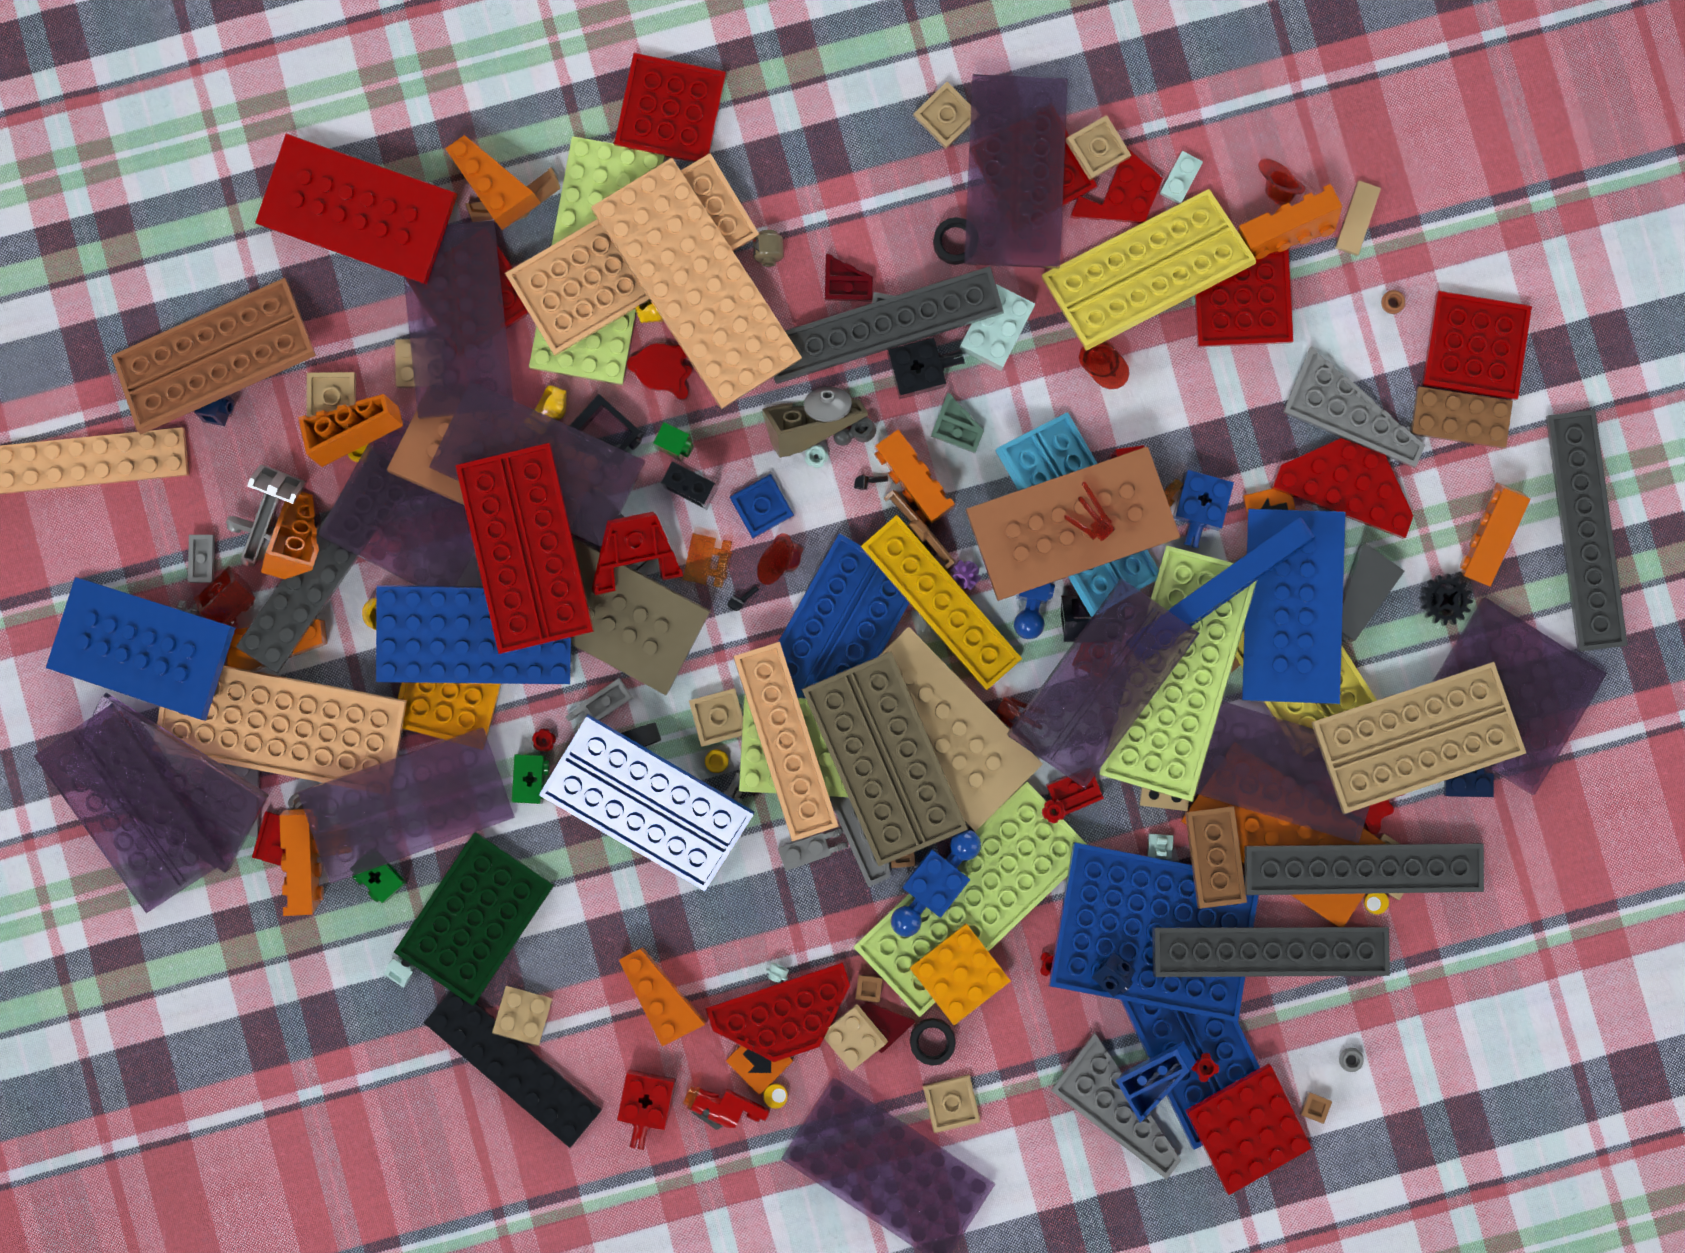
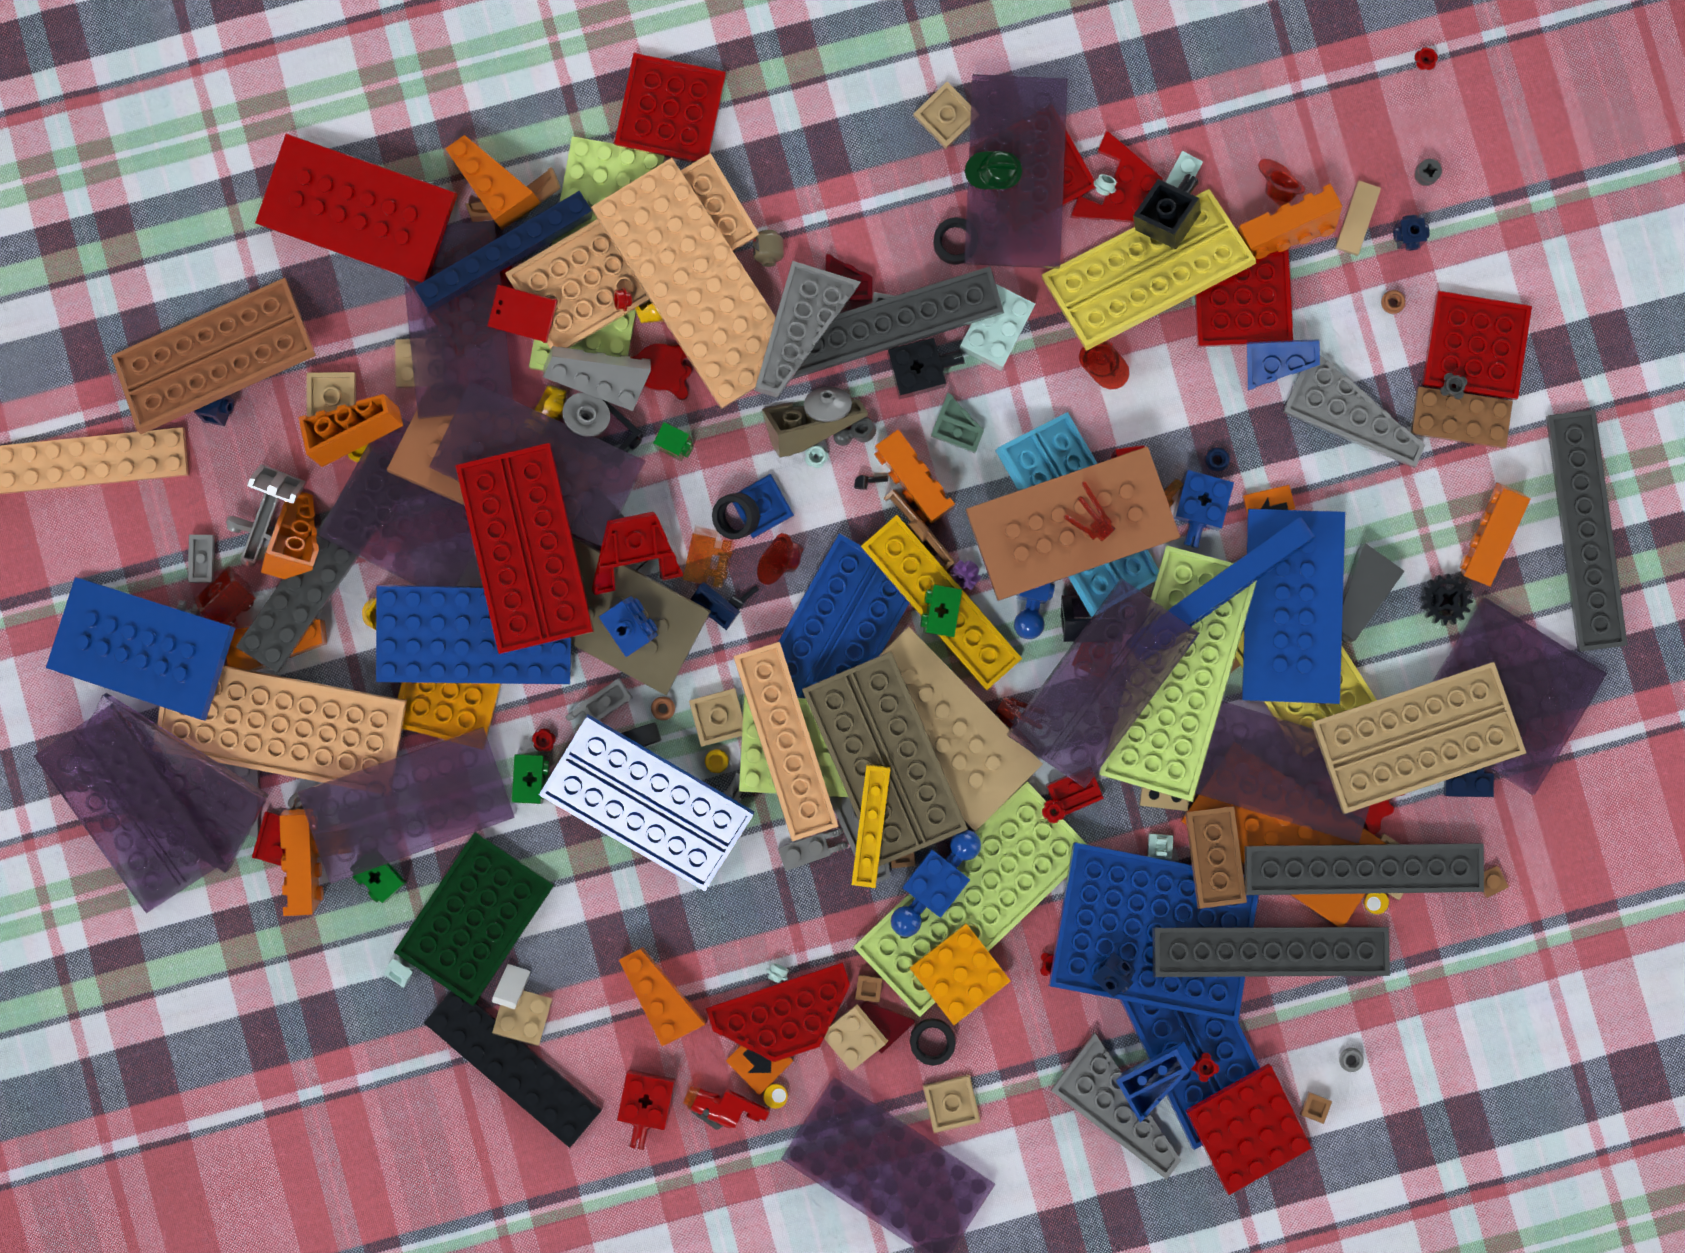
black window [661,461,718,510] -> none
tan plate [1065,115,1131,180] -> none
red plate [1271,438,1414,539] -> none
none -> dark blue brick [414,191,592,314]
none -> red container [488,284,558,343]
none -> white tile [492,964,530,1009]
none -> light grey wedge [543,346,651,411]
none -> light grey dish [562,393,610,436]
none -> blue brick [599,595,658,657]
none -> red plate [614,288,632,312]
none -> nougat plate [651,697,675,721]
none -> dark blue plate [690,582,740,630]
none -> black tyre [712,493,760,540]
none -> light grey wing [754,261,861,398]
none -> yellow plate [851,764,891,888]
none -> green brick [920,585,962,637]
none -> dark green piece [965,151,1022,190]
none -> light aqua plate [1094,174,1117,196]
none -> black brick [1133,174,1201,249]
none -> dark blue plate [1205,448,1230,472]
none -> blue wing [1247,339,1320,391]
none -> dark blue brick [1393,215,1430,251]
none -> red plate [1414,47,1438,70]
none -> dark grey wheel [1414,159,1442,186]
none -> dark grey plate [1440,373,1467,400]
none -> medium nougat plate [1483,865,1509,898]

